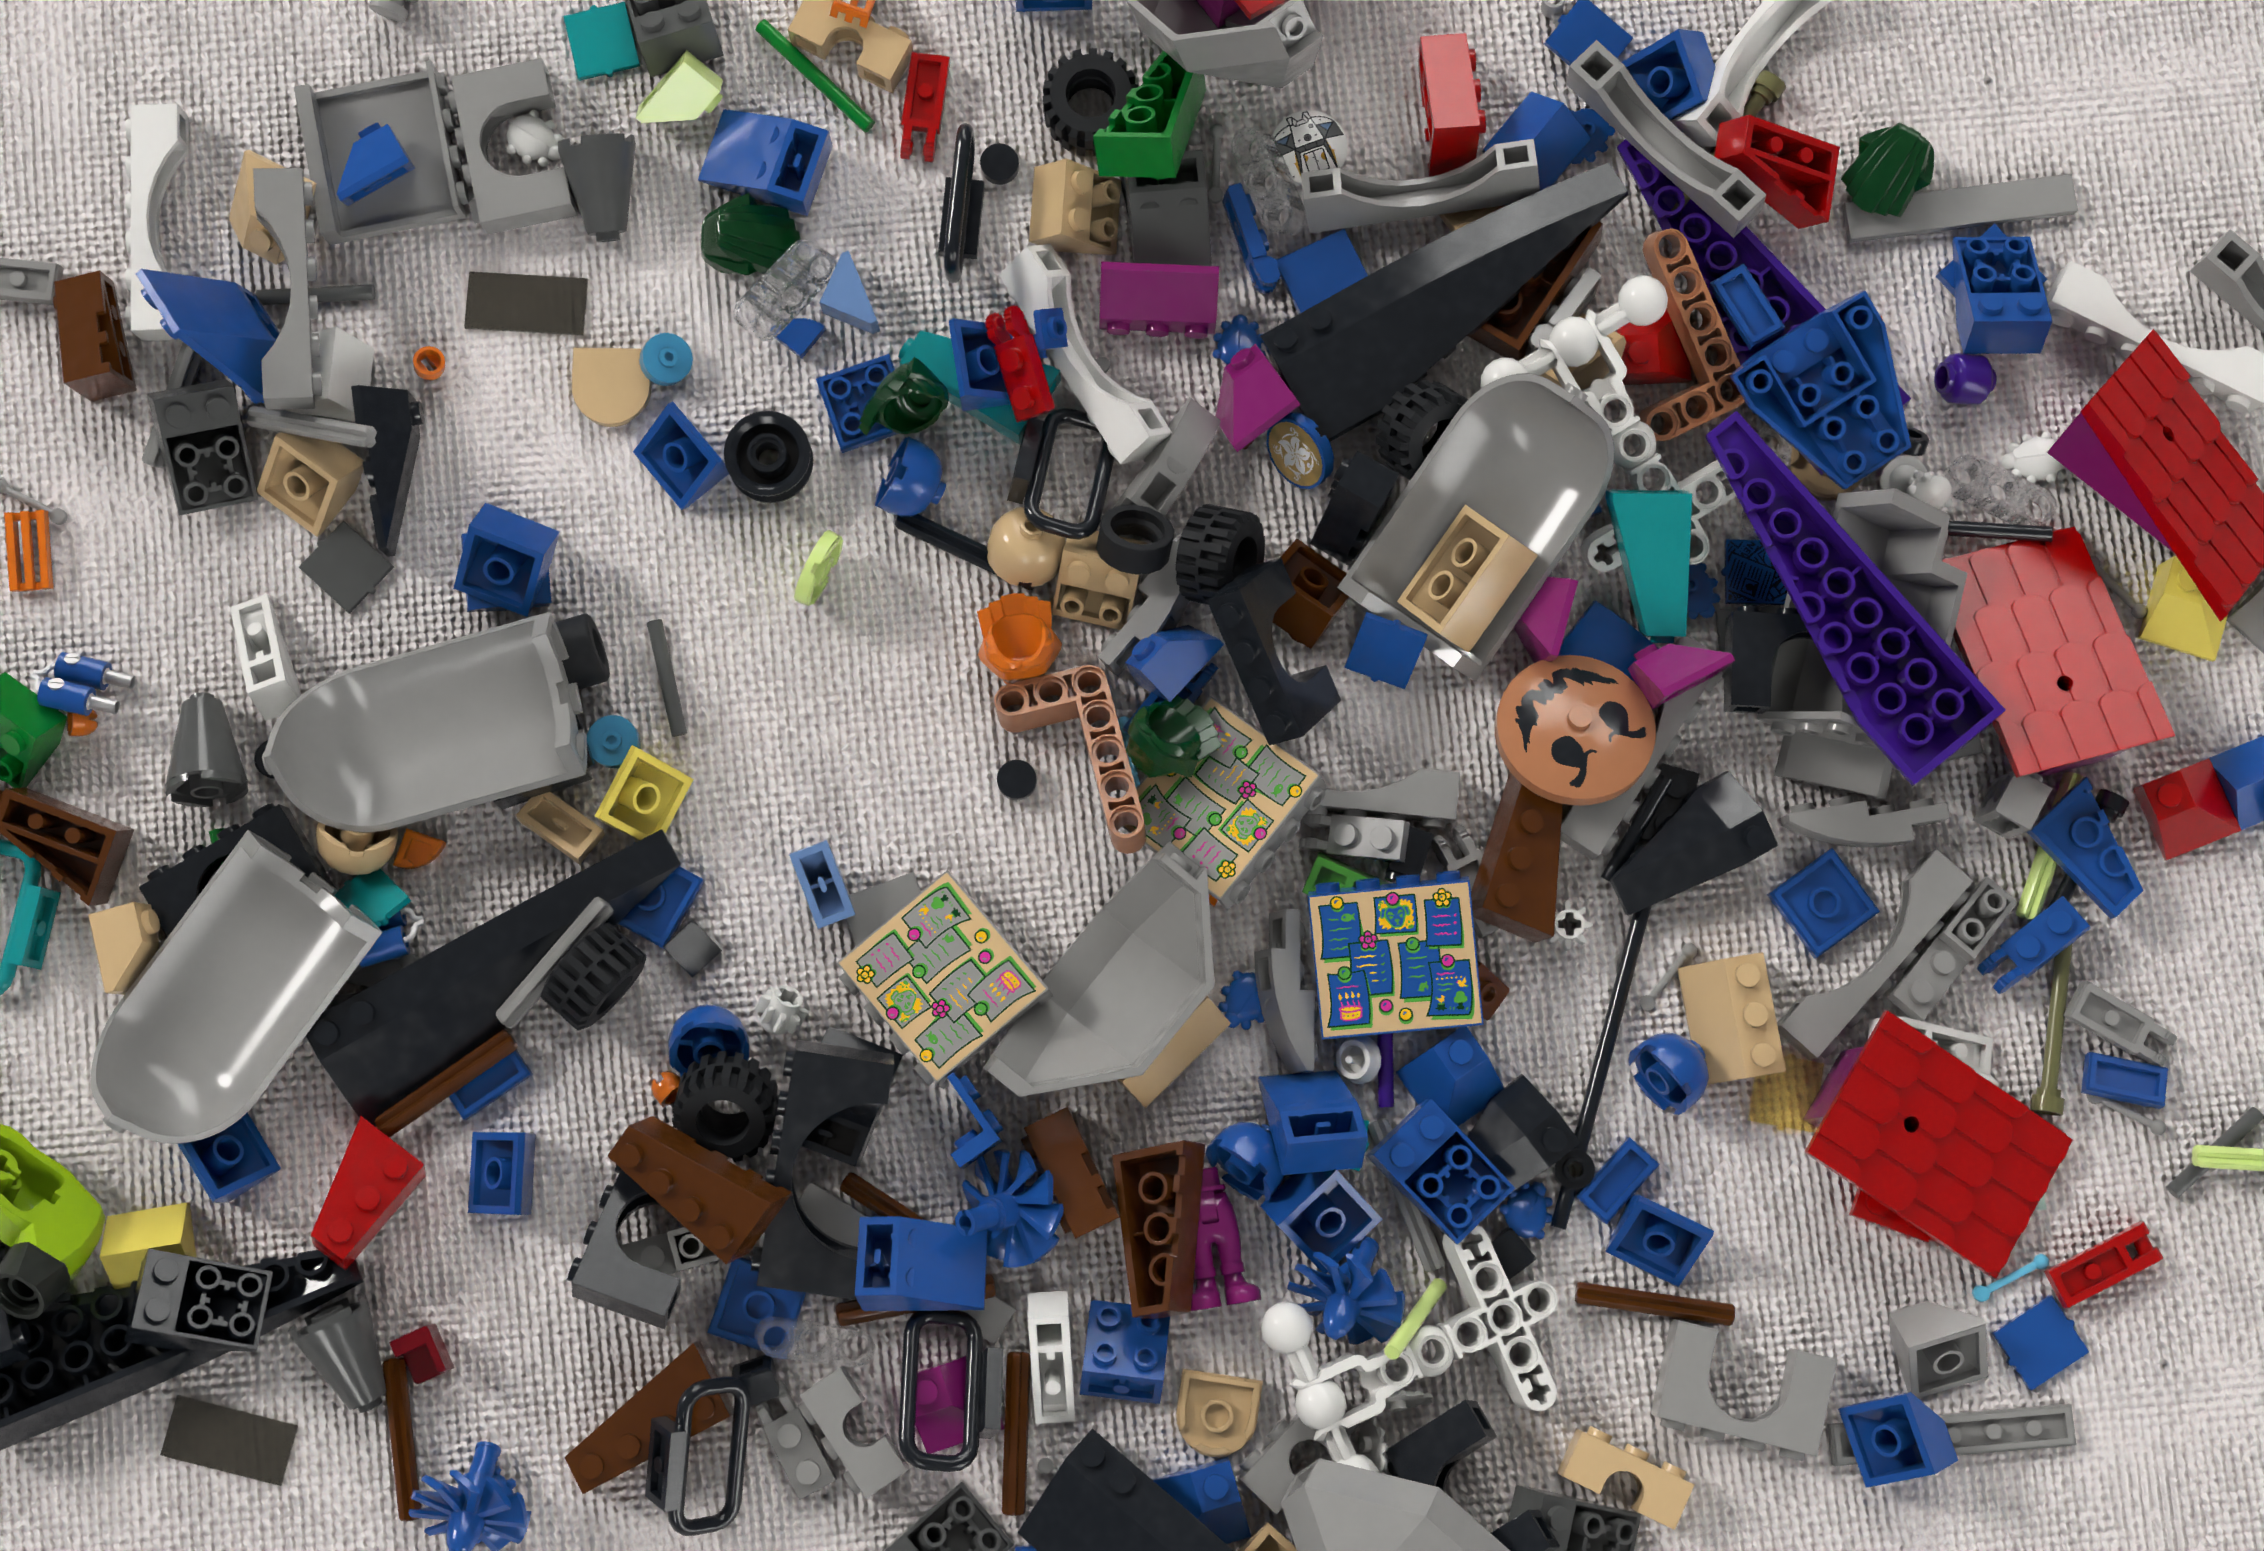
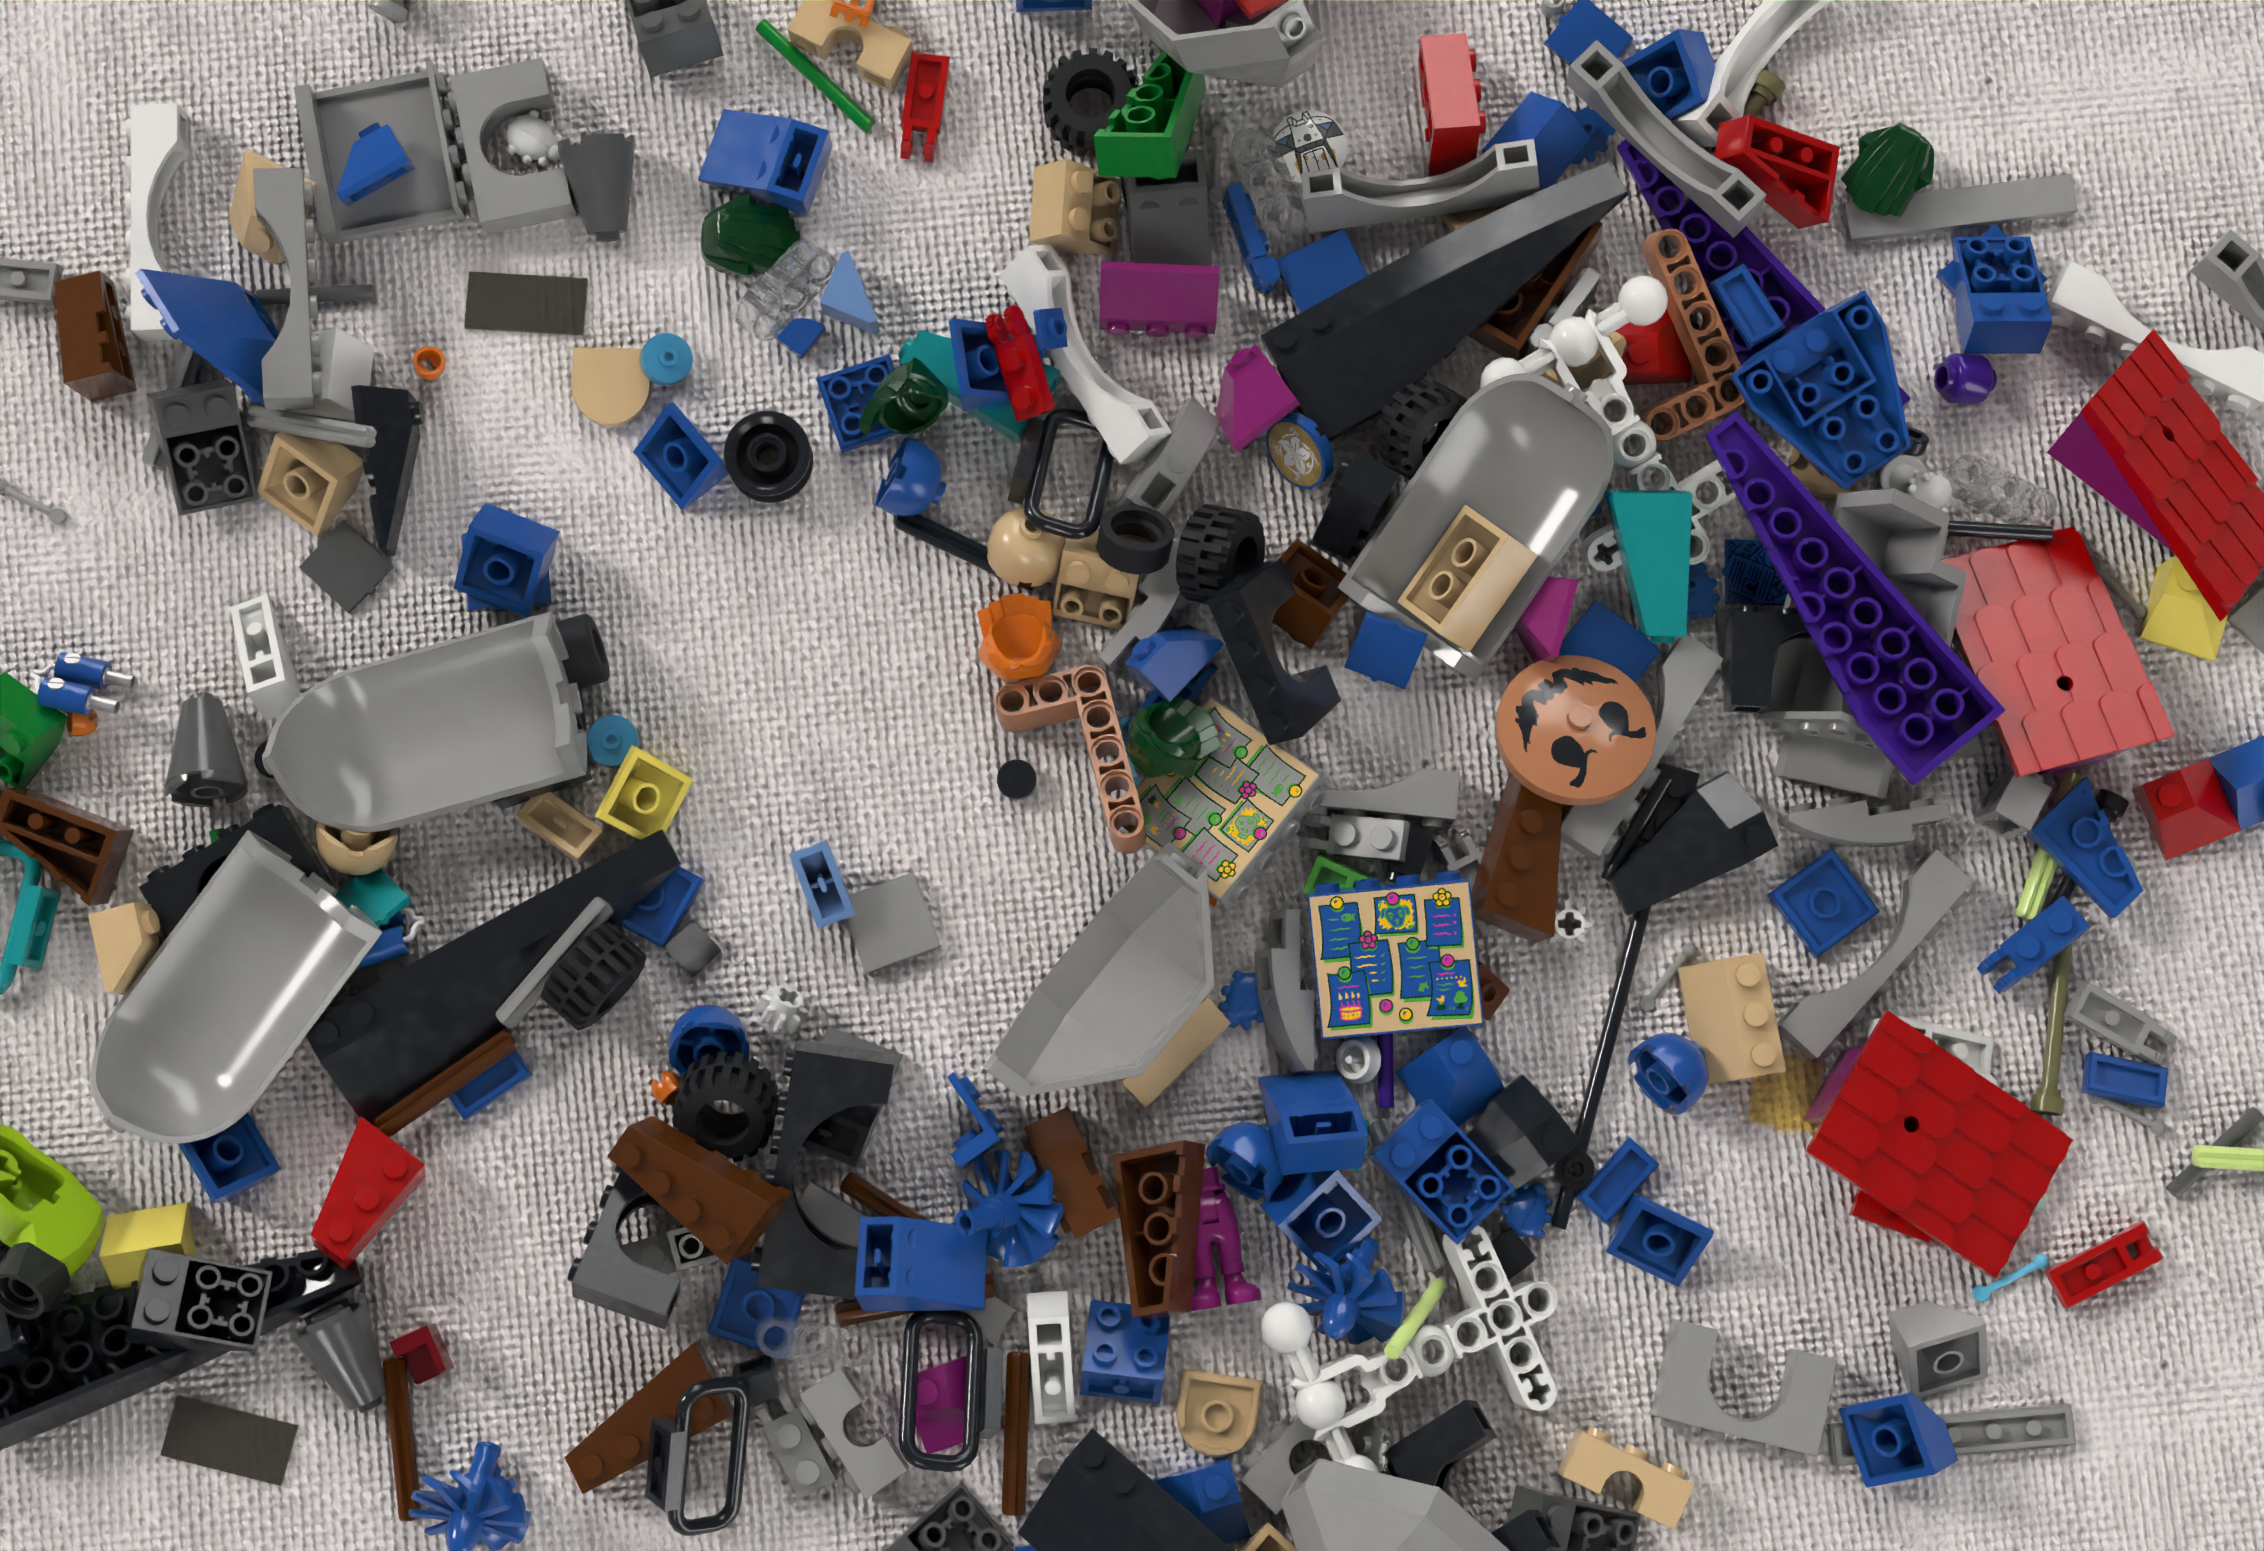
orange tile [4,510,54,592] -> none
orange tile [393,828,447,869] -> none
blue slope [468,1132,536,1215] -> none
teal piece [563,2,640,81] -> none
yellowish green slope [636,50,723,123] -> none
dark grey bar [647,619,687,737] -> none
yellowish green tile [794,530,843,606] -> none
panel [837,870,1053,1089] -> none
black bar [938,123,985,283] -> none
black tile [980,143,1019,185] -> none
blue piece [1212,314,1266,365] -> none
white piece [1385,1390,1433,1412] -> none
reddish brown axle [1575,1282,1735,1326] -> none
magenta slope [1628,643,1735,709] -> none
light grey slope [1887,876,2018,1021] -> none
blue piece [1992,1295,2089,1391] -> none
white piece [2001,431,2063,485] -> none

